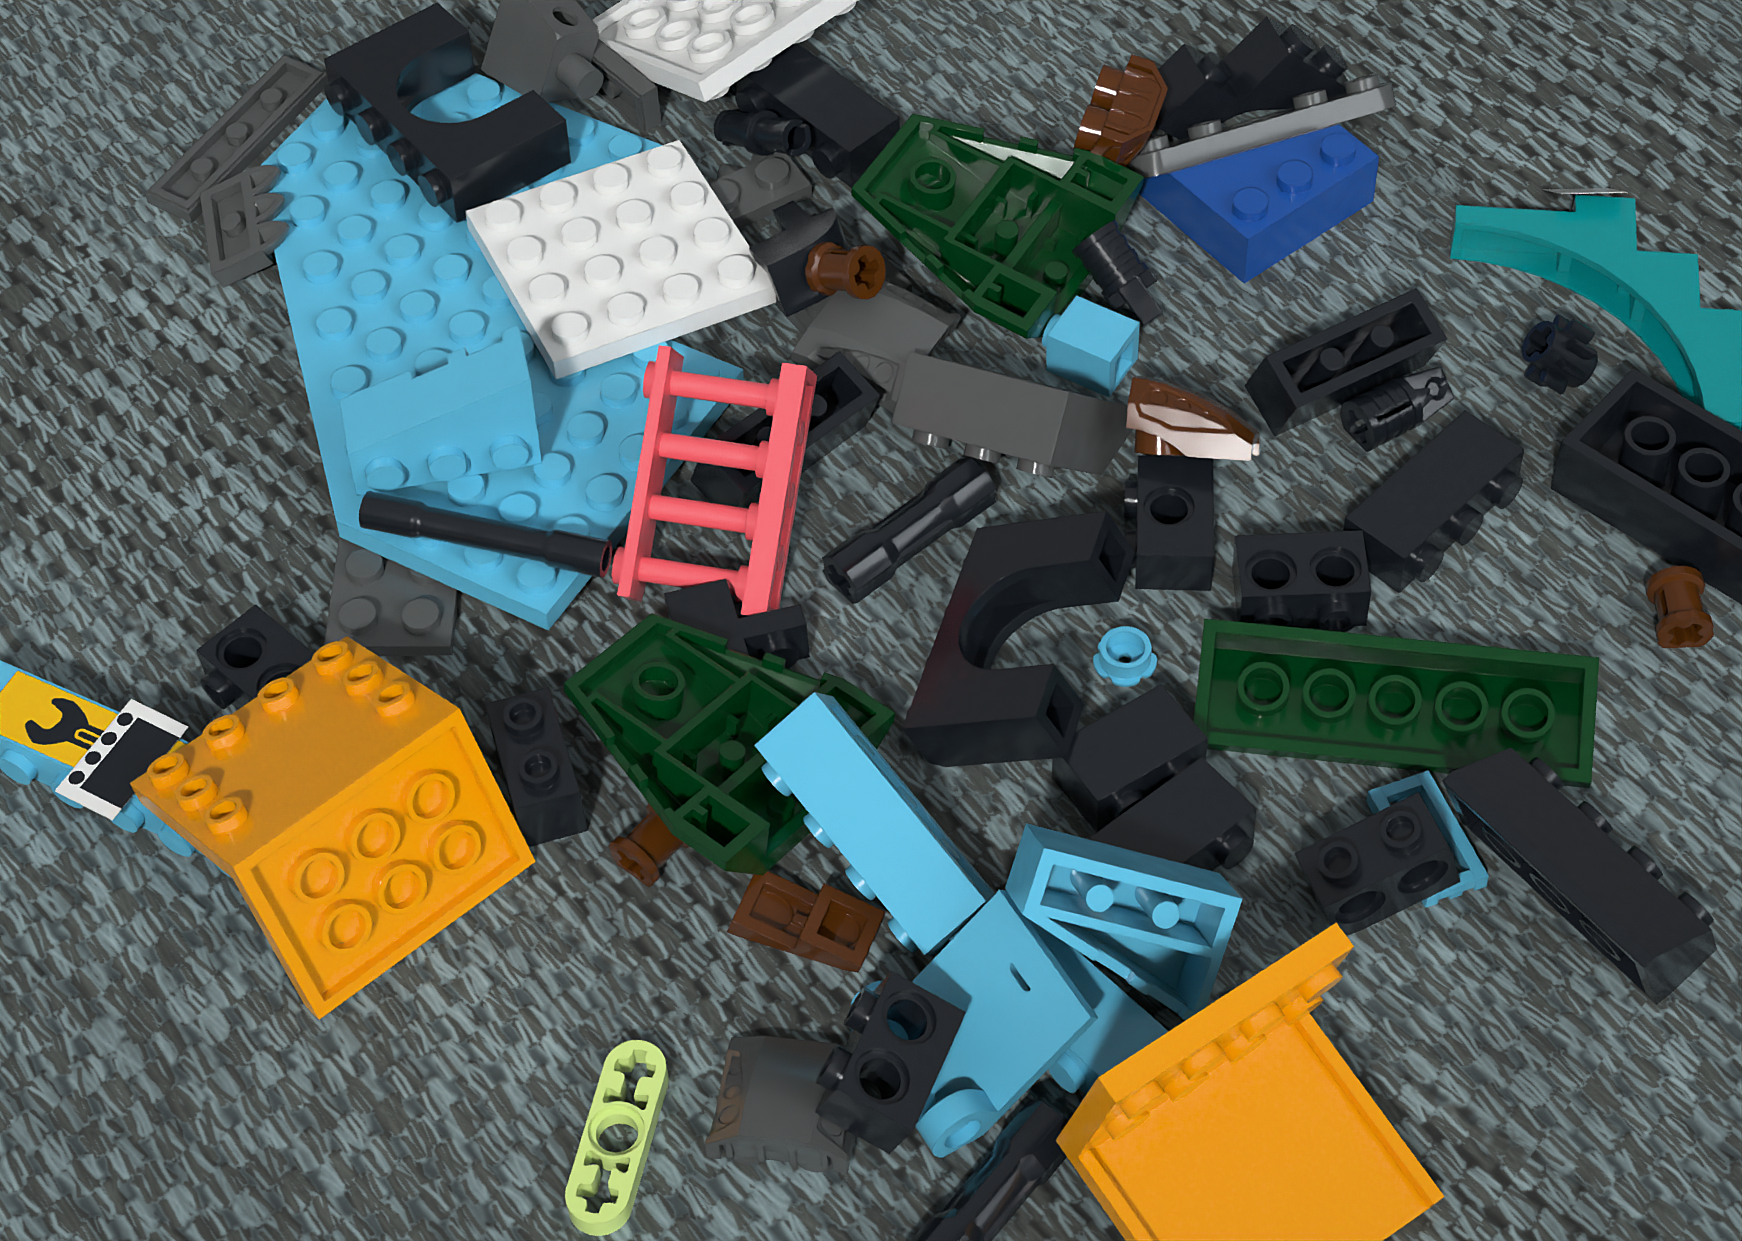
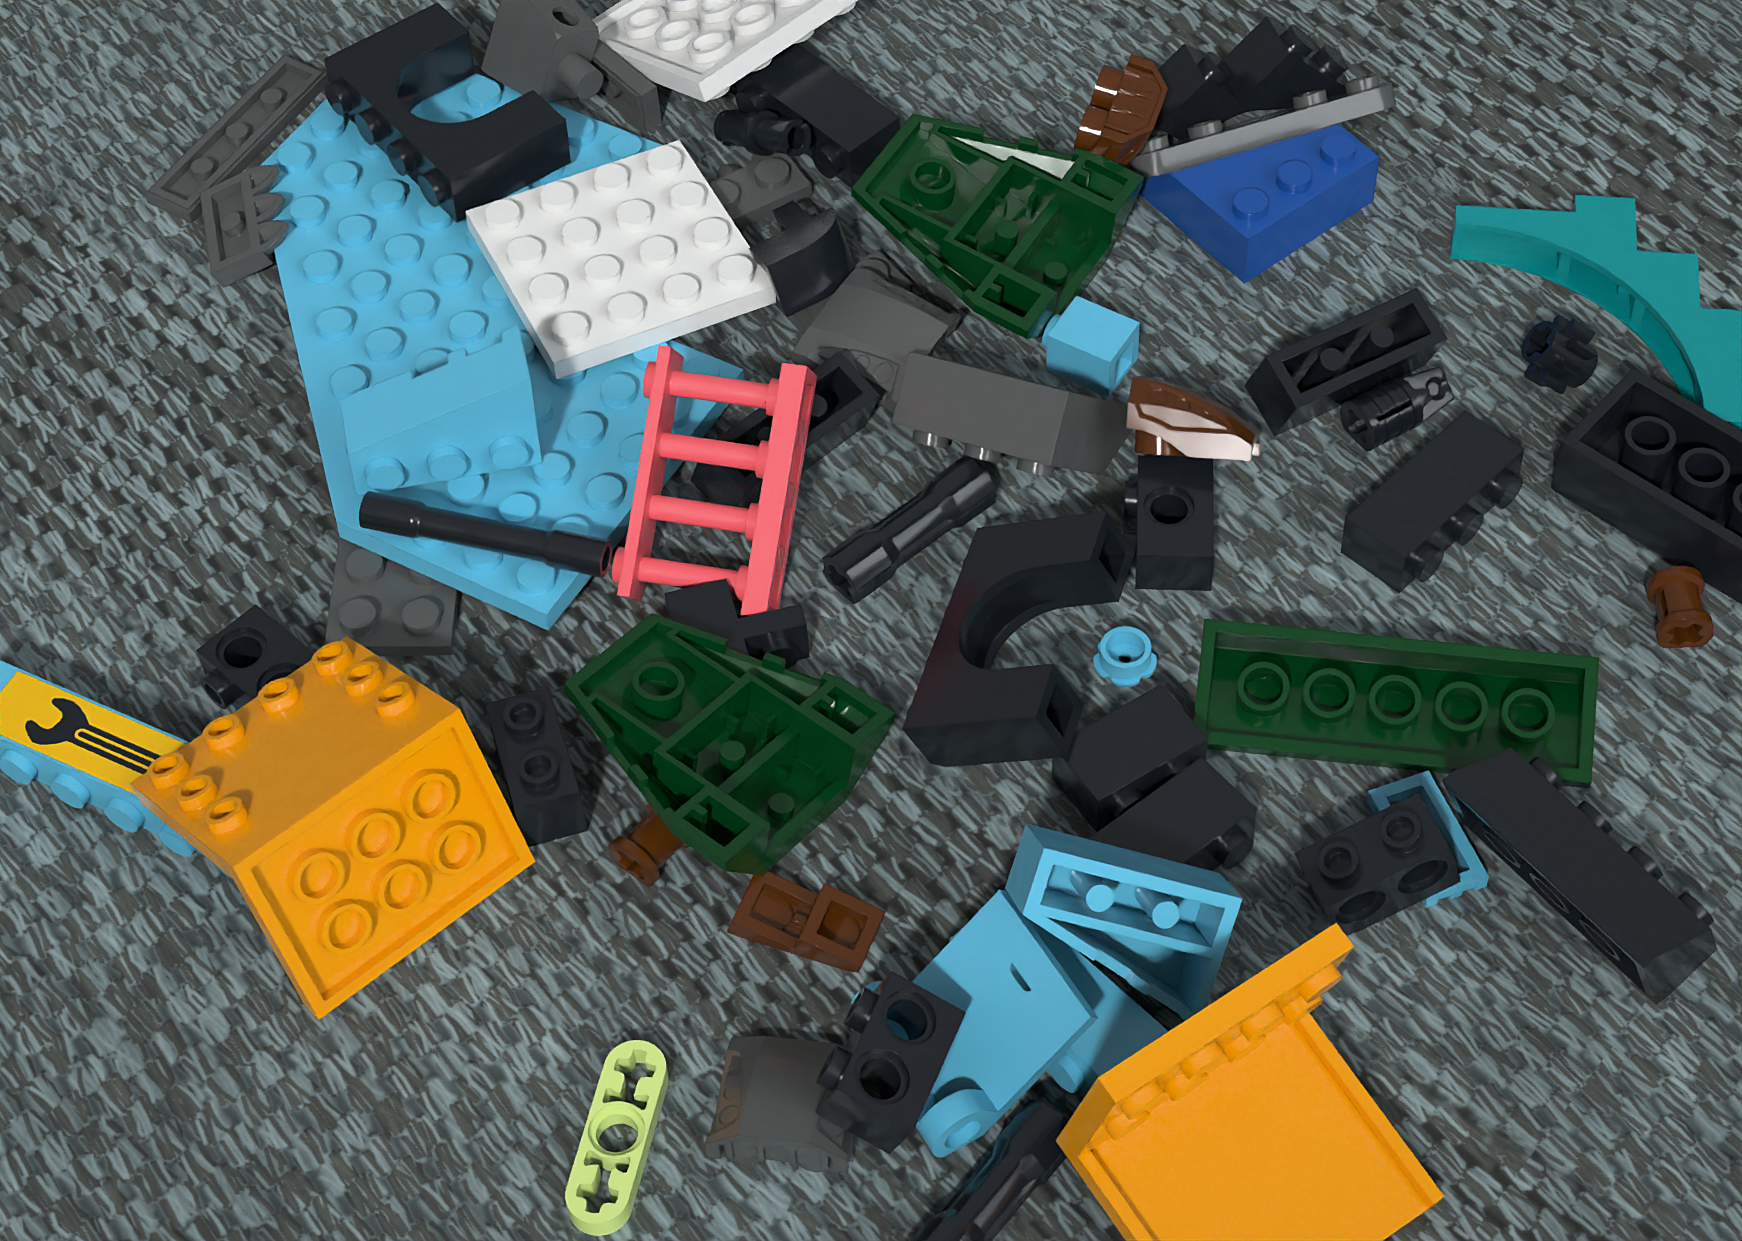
black sticker [55,699,188,821] -> none
medium azure brick [754,692,995,955] -> none
reddish brown bush [805,242,886,300] -> none
black hinge [1071,220,1163,328] -> none
black brick [1232,530,1371,632] -> none
white sticker [1543,188,1627,194] -> none

